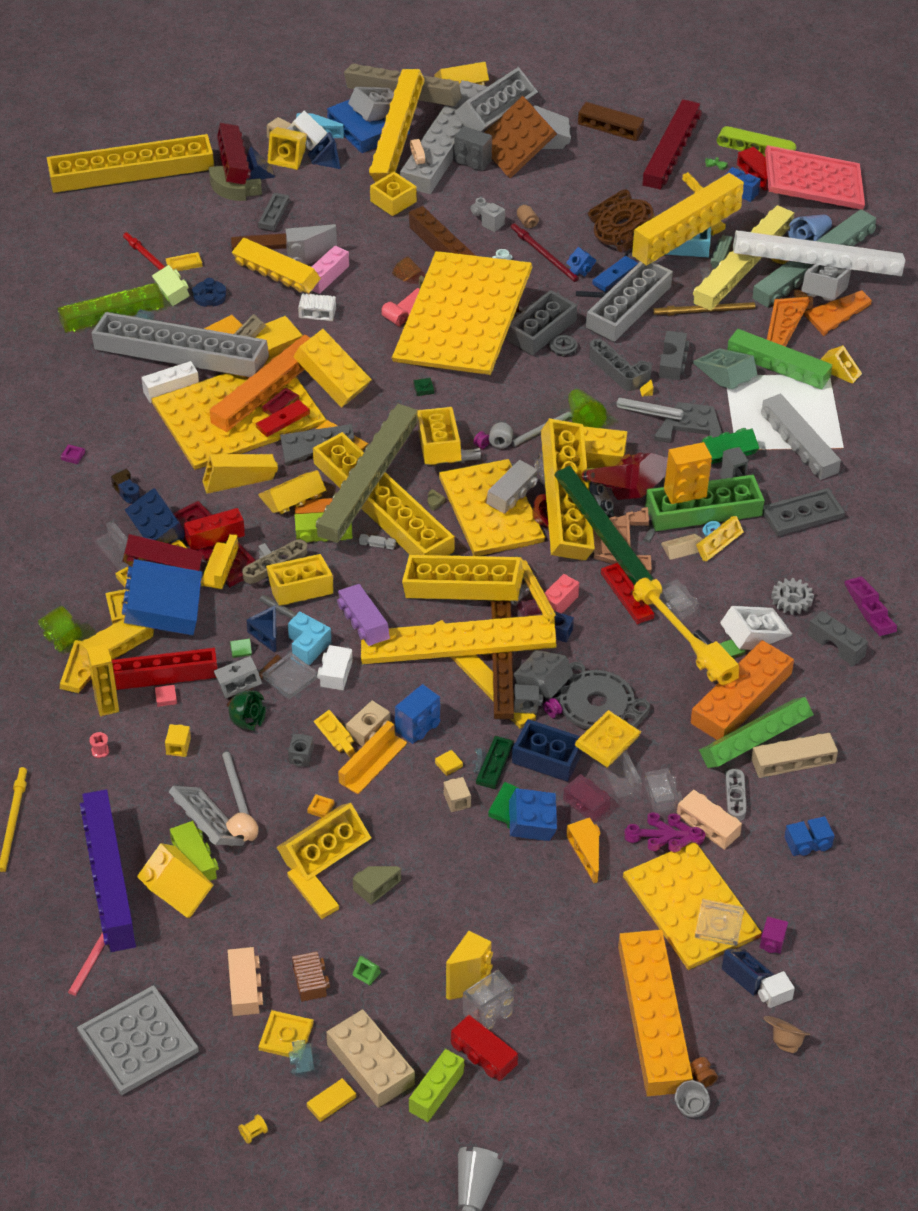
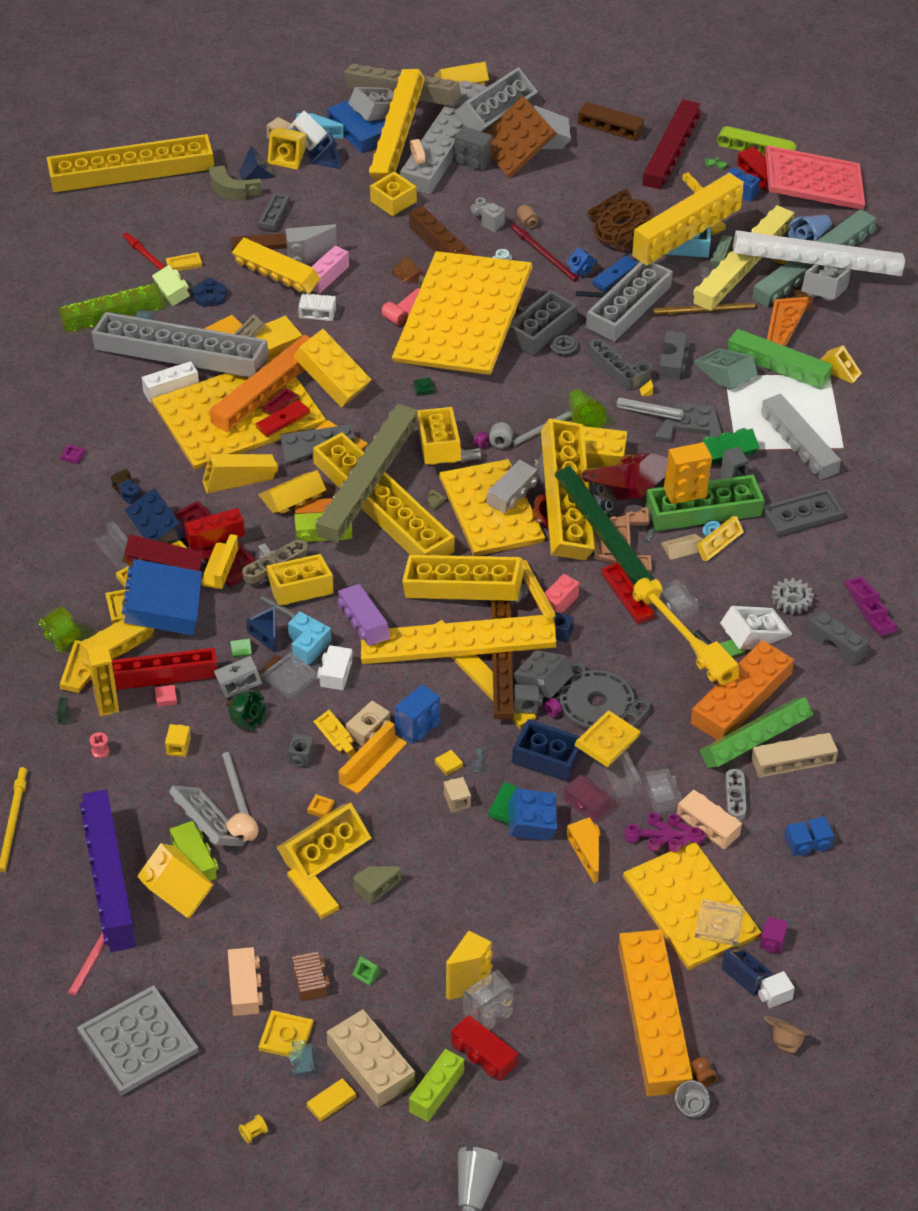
dark red brick [217,123,250,185] -> none
light grey axle [359,534,396,550] -> none
dark green tile [476,736,514,789] -> none
clear pink bush [518,599,541,617] -> none
orange wing [805,290,872,336] -> none
none -> clear green tile [57,697,70,725]

